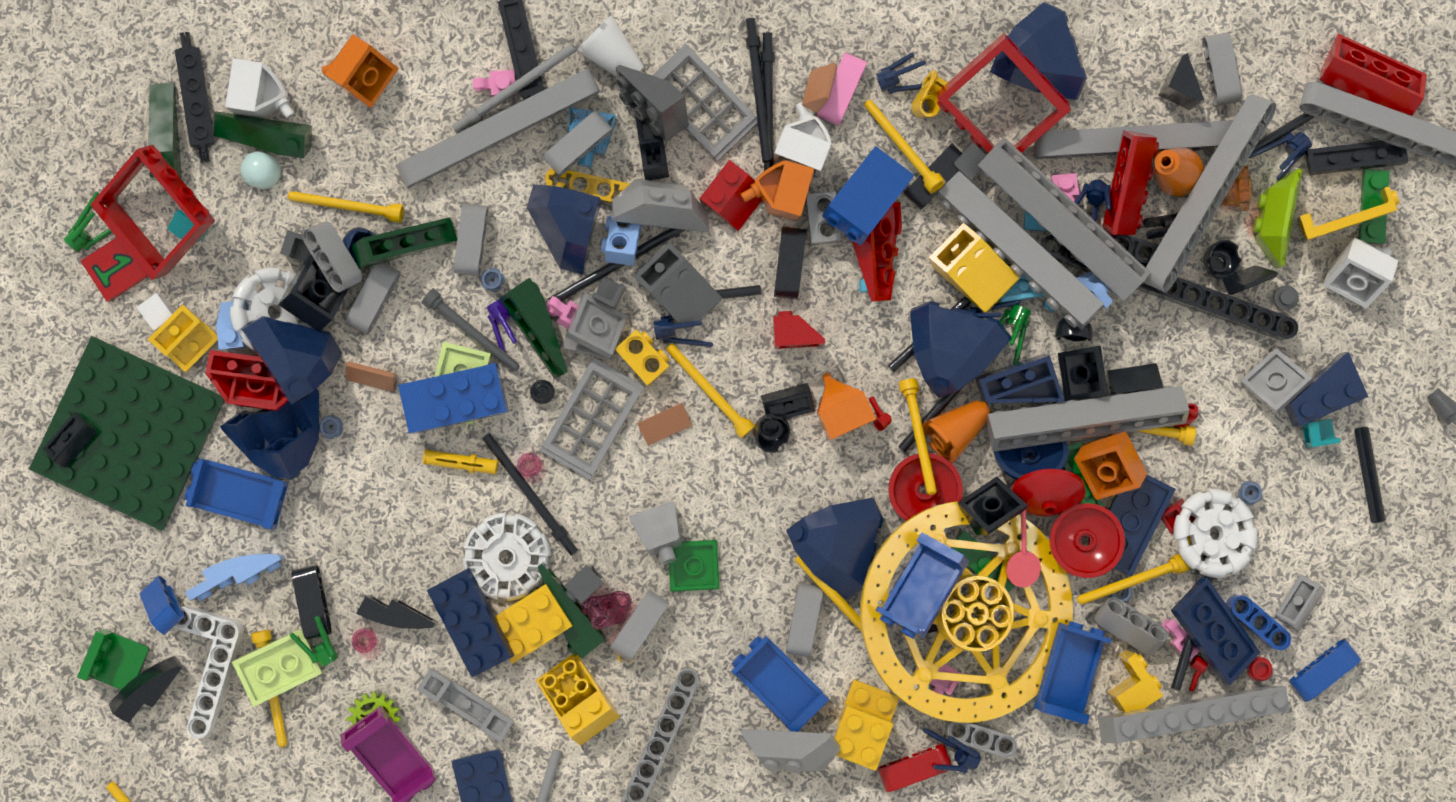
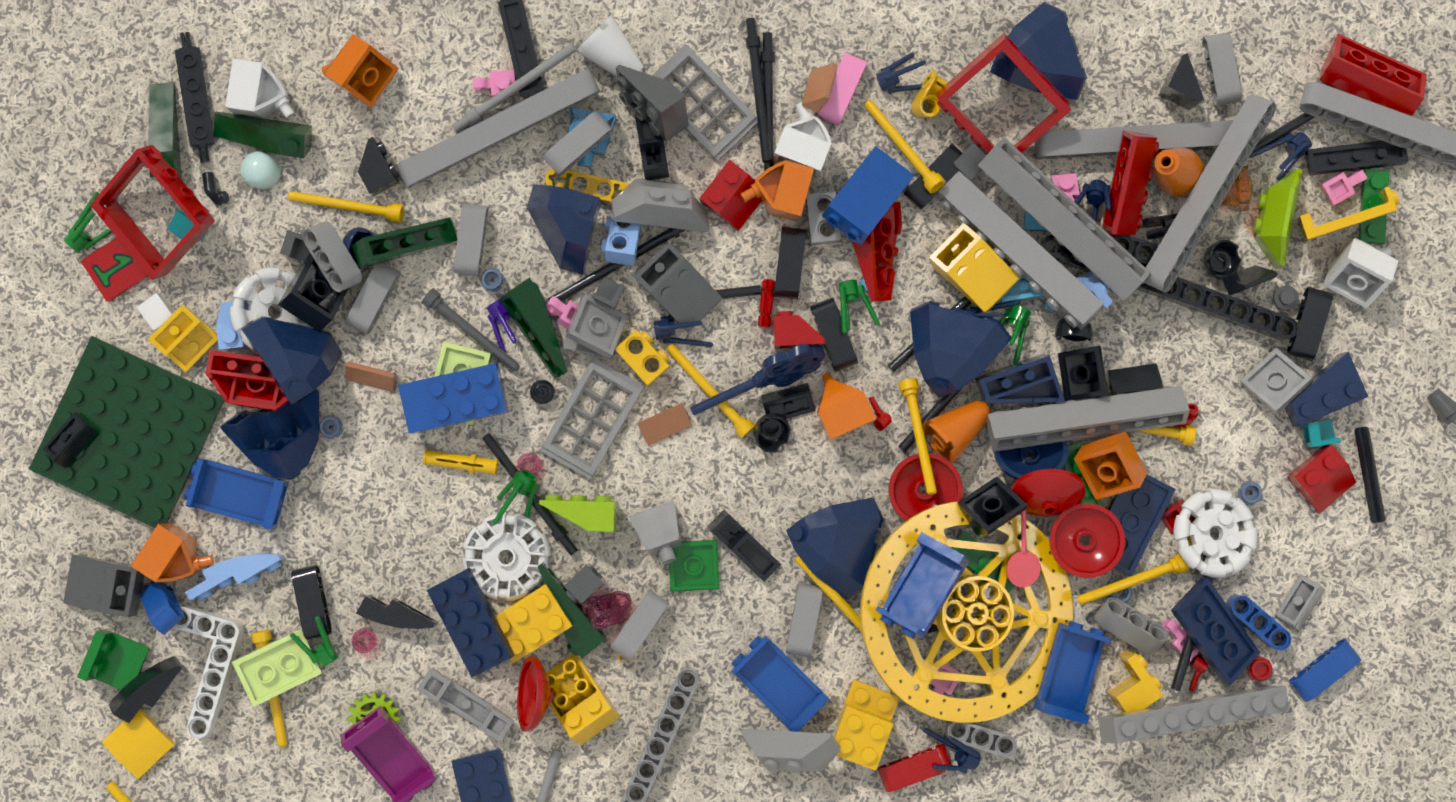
none -> dark grey slope [63,554,144,617]
none -> yellow slope [102,708,174,779]
none -> orange piece [131,523,214,582]
none -> black arm [202,172,229,206]
none -> black slope [358,137,400,197]
none -> green plant [492,469,539,525]
none -> red dish [517,656,553,732]
none -> lime slope [539,495,617,532]
none -> dark blue piece [690,344,825,416]
none -> black slope [707,509,781,582]
none -> red axle [758,279,775,327]
none -> black beam [810,297,858,372]
none -> green plant [838,280,880,334]
none -> black beam [1287,286,1333,361]
none -> red slope [1287,445,1356,514]
none -> bright pink plate [1320,170,1367,206]

